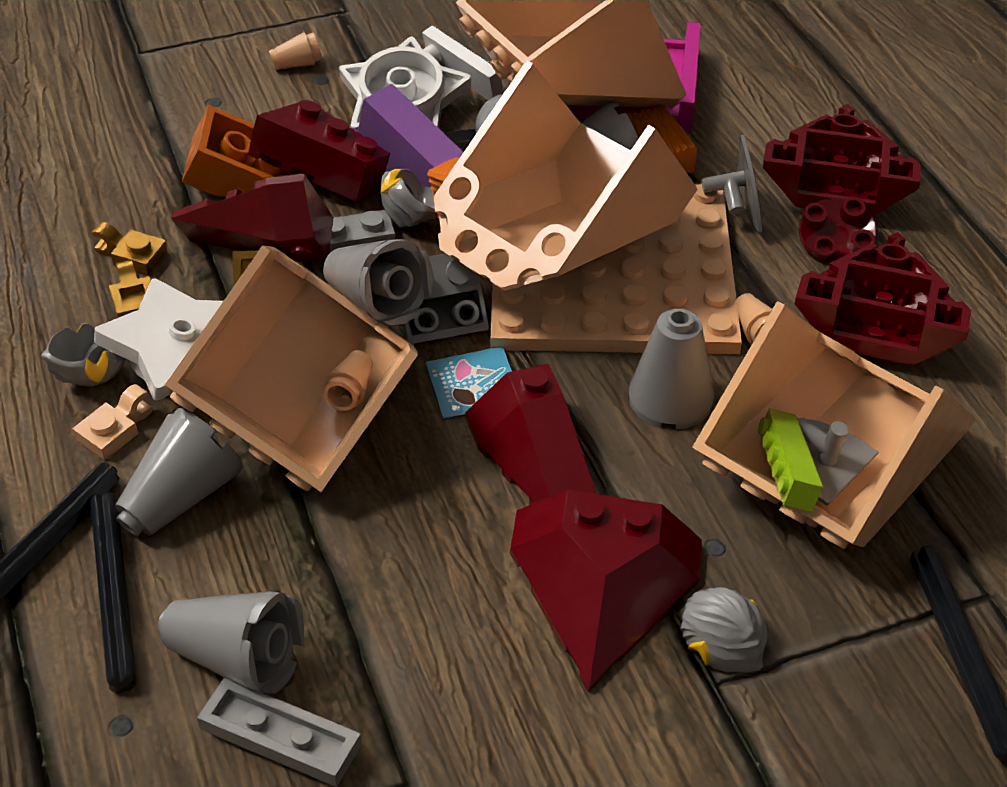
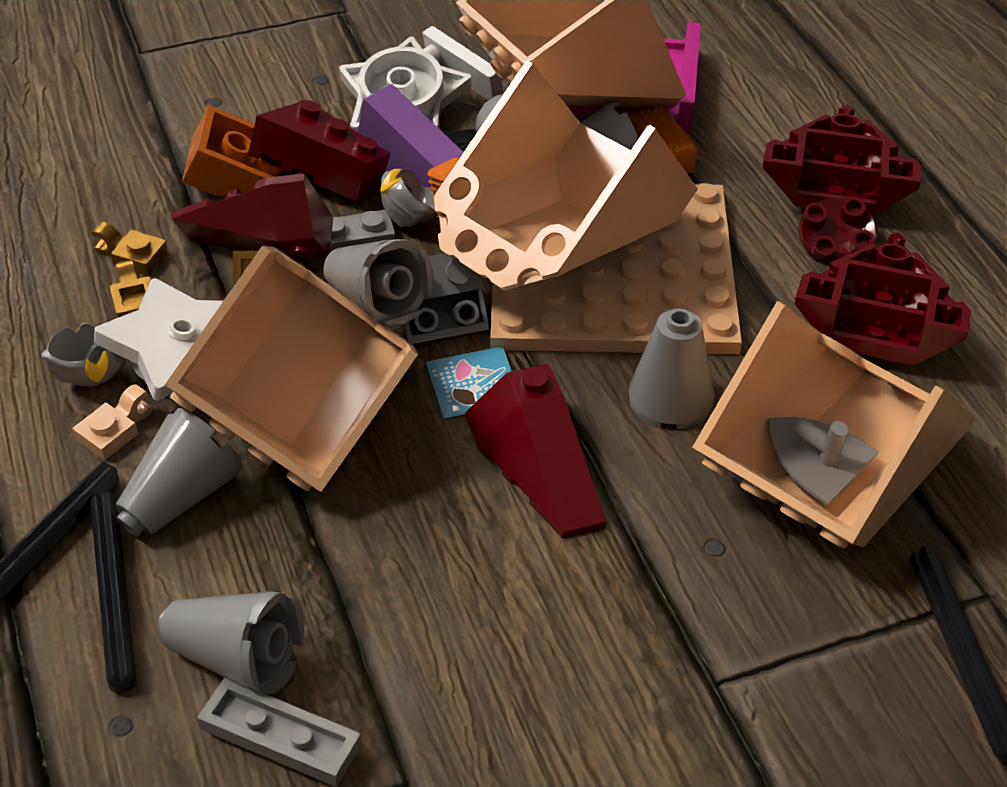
light nougat cone [269,32,322,70] -> none
light nougat cone [323,351,373,411] -> none
dark red wedge [510,489,702,693] -> none
light grey hair [681,587,768,673] -> none
light grey shield [701,135,762,232] -> none
light nougat cone [734,293,772,344] -> none
lime piece [758,408,823,512] -> none

